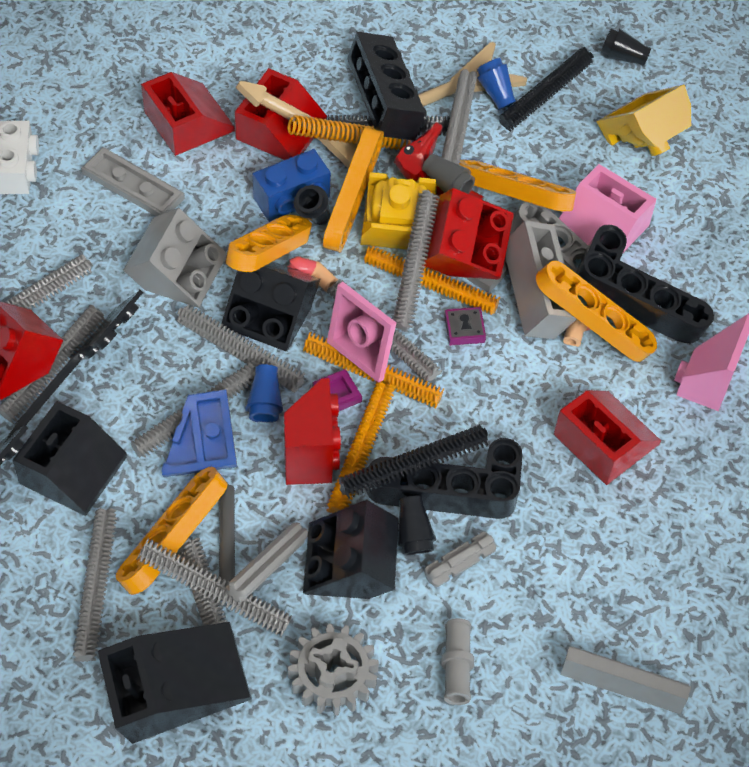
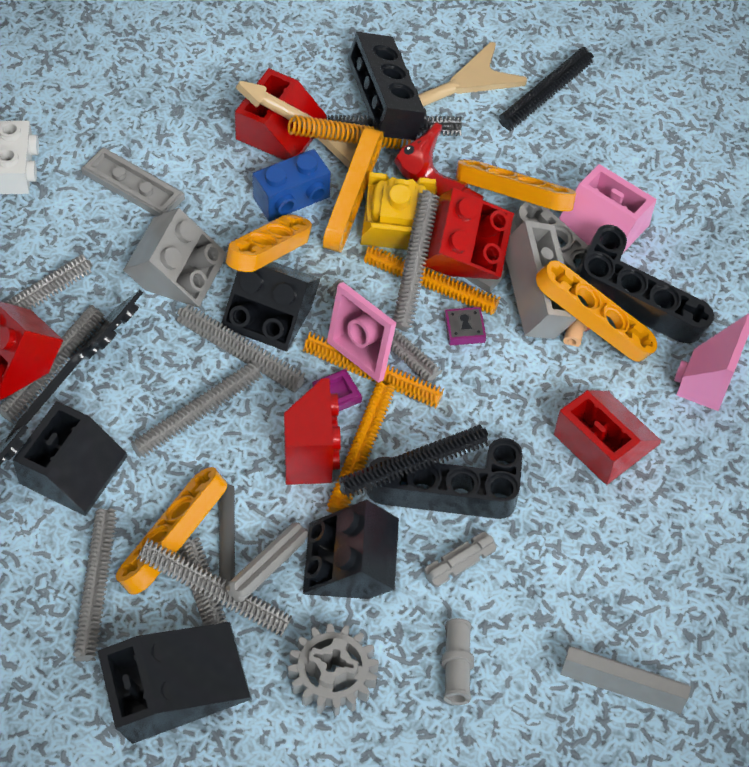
red slope [141,72,235,156] -> none
blue wing [162,389,238,477] -> none
blue cone [245,364,283,423] -> none
arm [287,256,338,293] -> none
black cone [294,185,330,225] -> none
black cone [398,495,437,556] -> none
dark grey cone [422,154,475,194] -> none
light grey axle [442,69,477,165] -> none
blue cone [476,58,516,110] -> none
yellow brick [596,84,691,156] -> none
black cone [601,28,651,66] -> none

